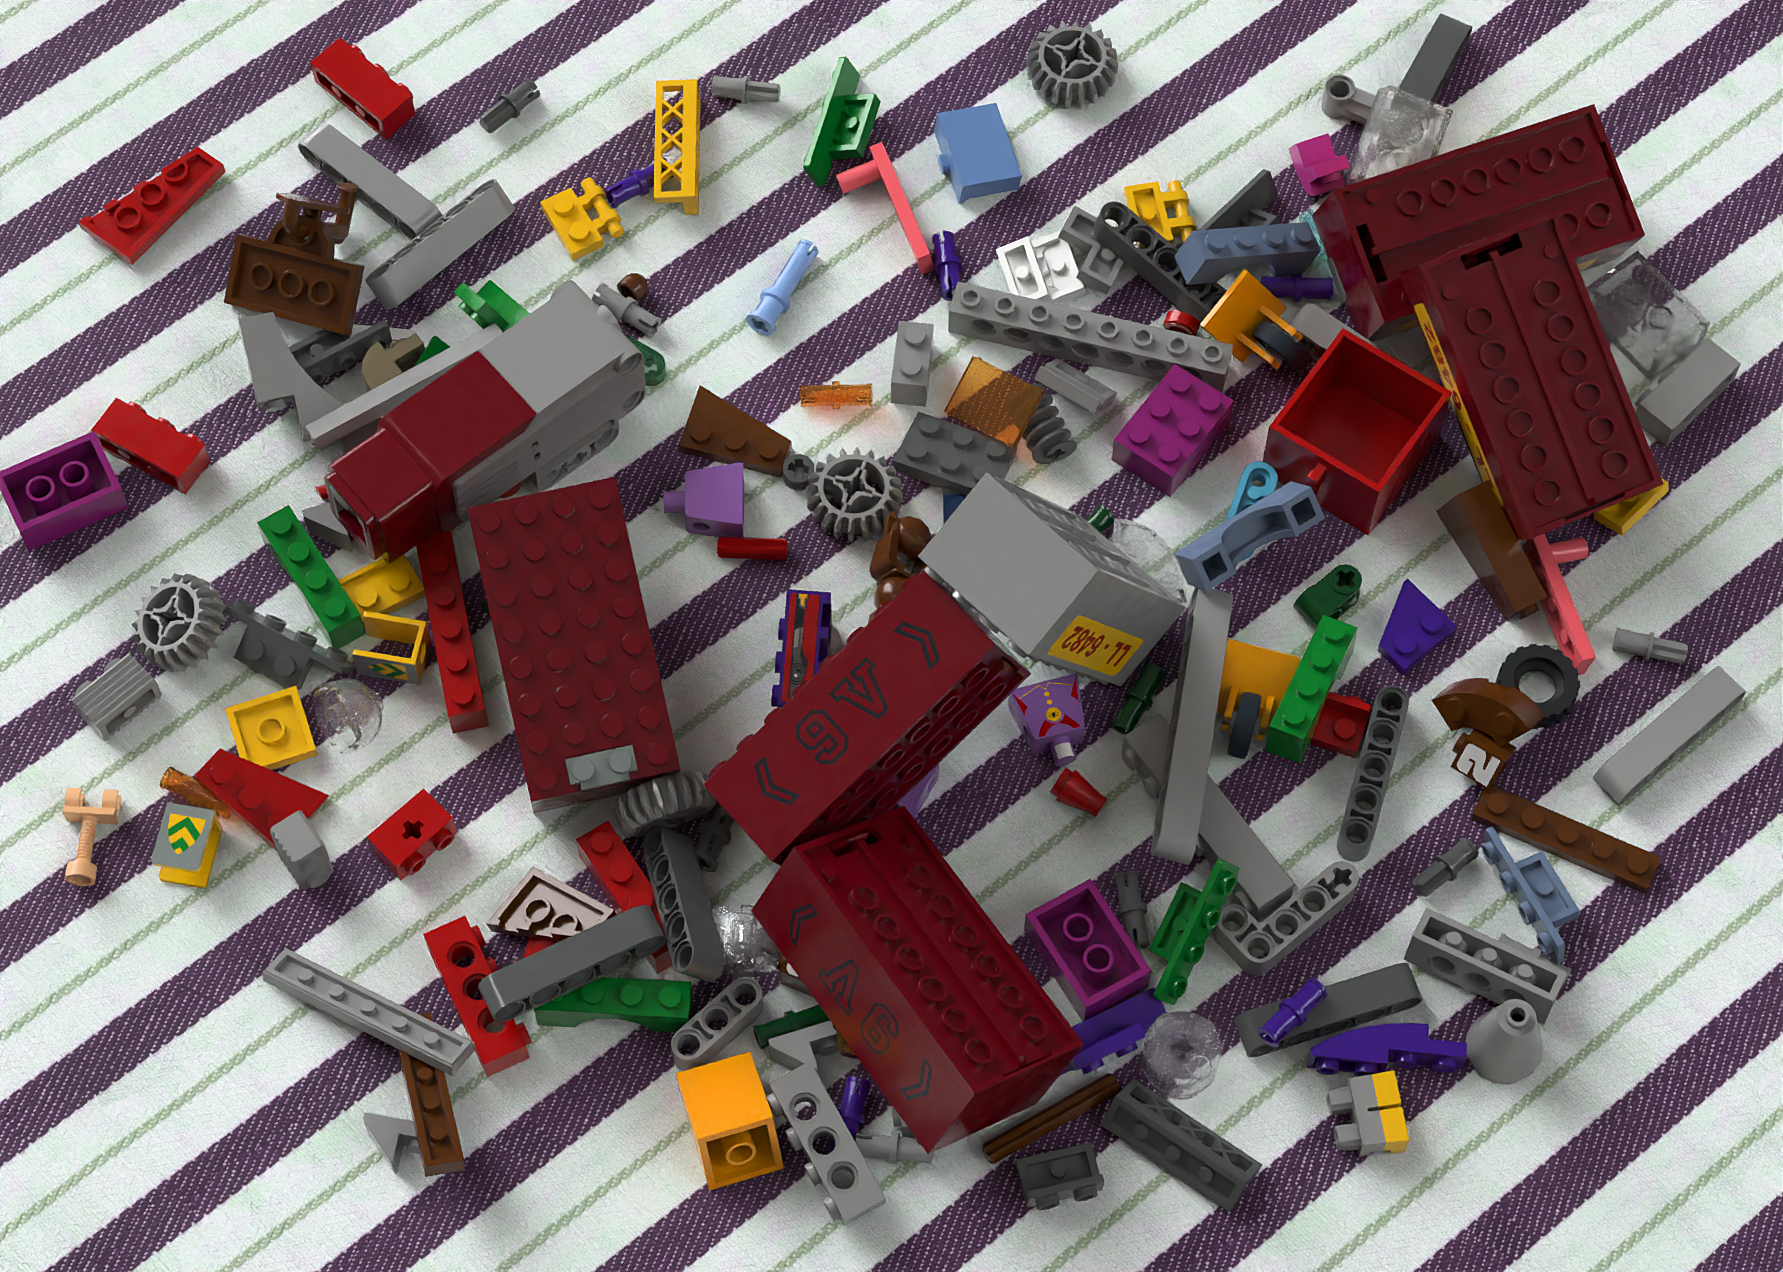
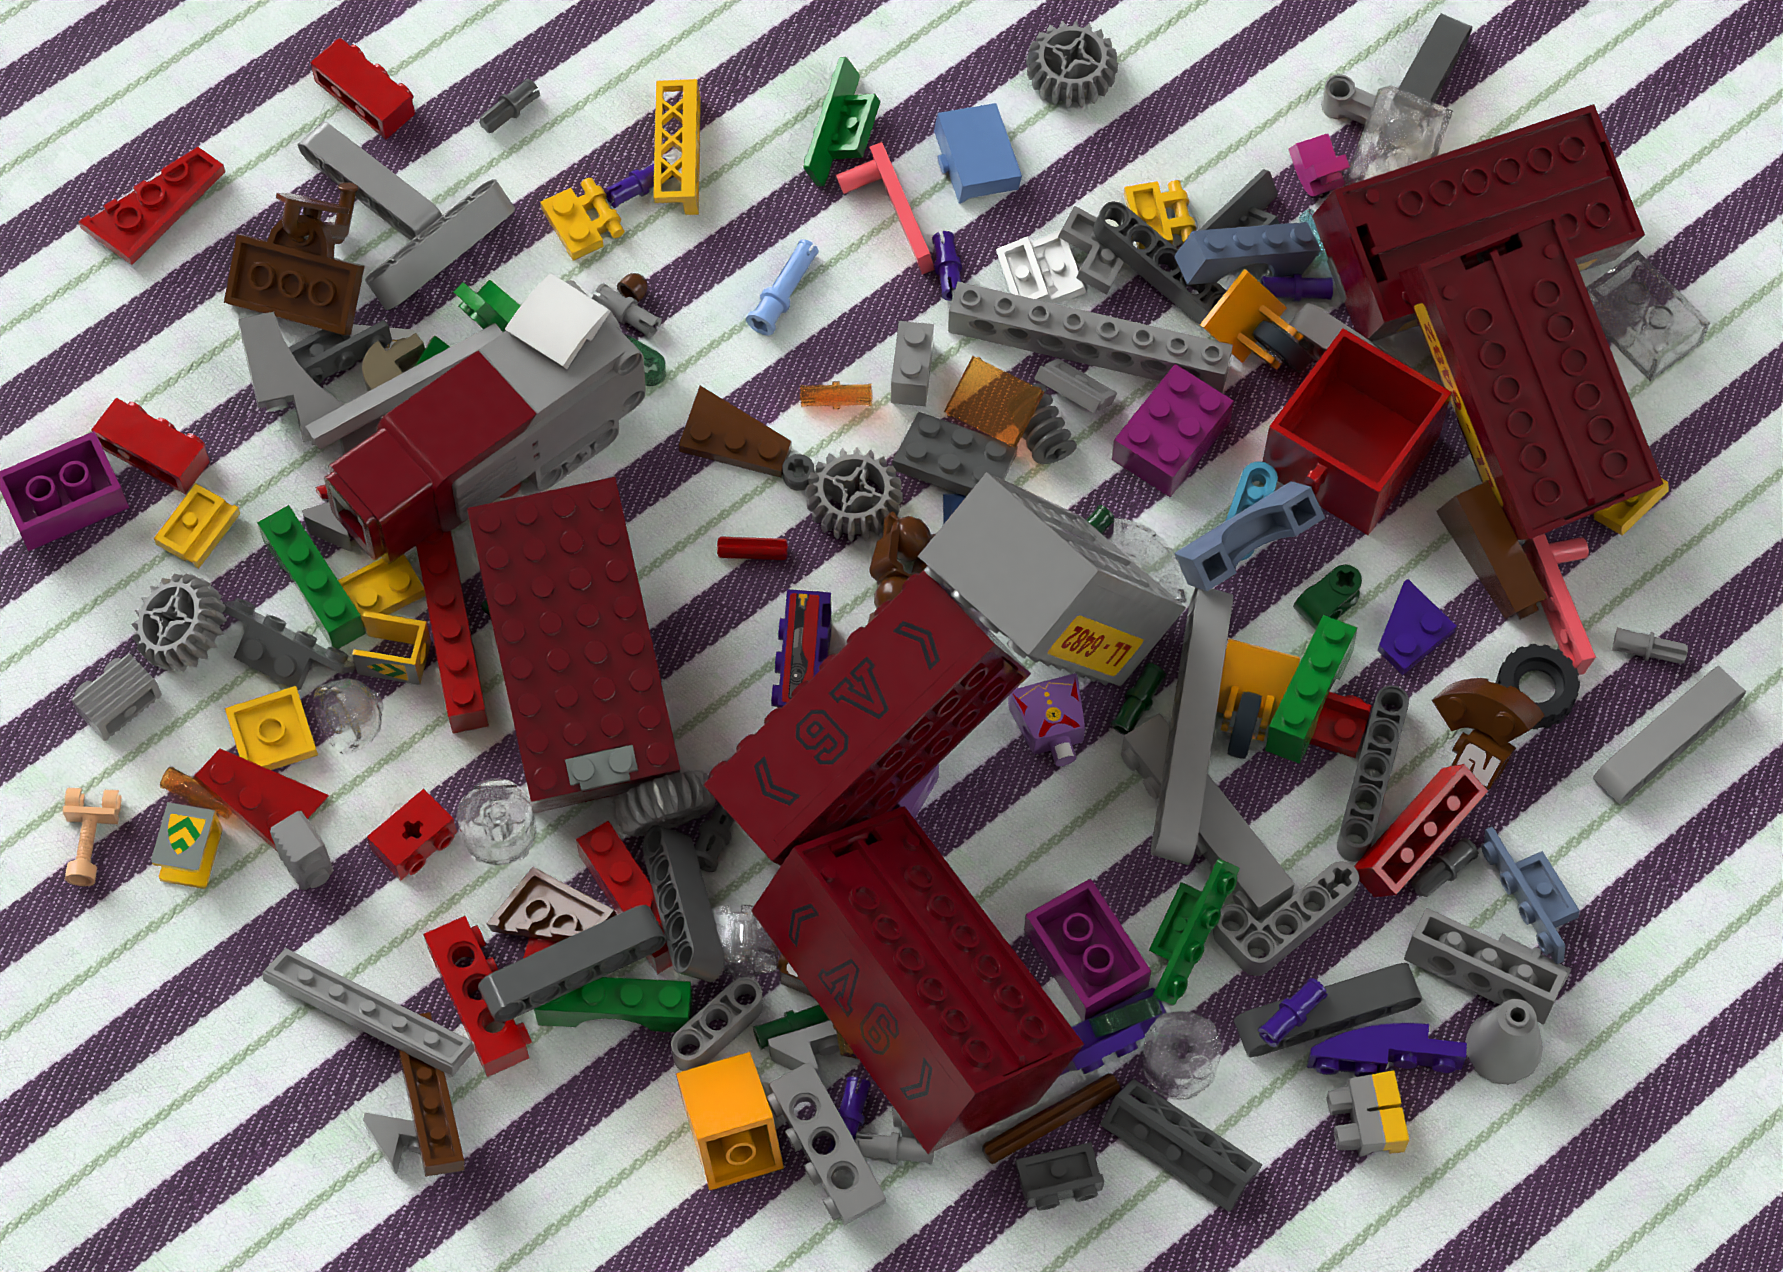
medium lavender torso [663,463,744,537] -> none
light grey axle [711,75,781,103] -> none
red cone [1050,767,1107,817] -> none
dark grey pin [1114,870,1150,950] -> none
red tile [1163,310,1200,336] -> none
reddish brown plate [1471,786,1661,894] -> none
light grey brick [1635,338,1741,447] -> none
none -> yellow plate [154,483,241,569]
none -> clear brick [457,778,537,865]
none -> white slope [505,273,611,369]
none -> clear green beam [1089,995,1163,1038]
none -> red brick [1354,764,1488,898]

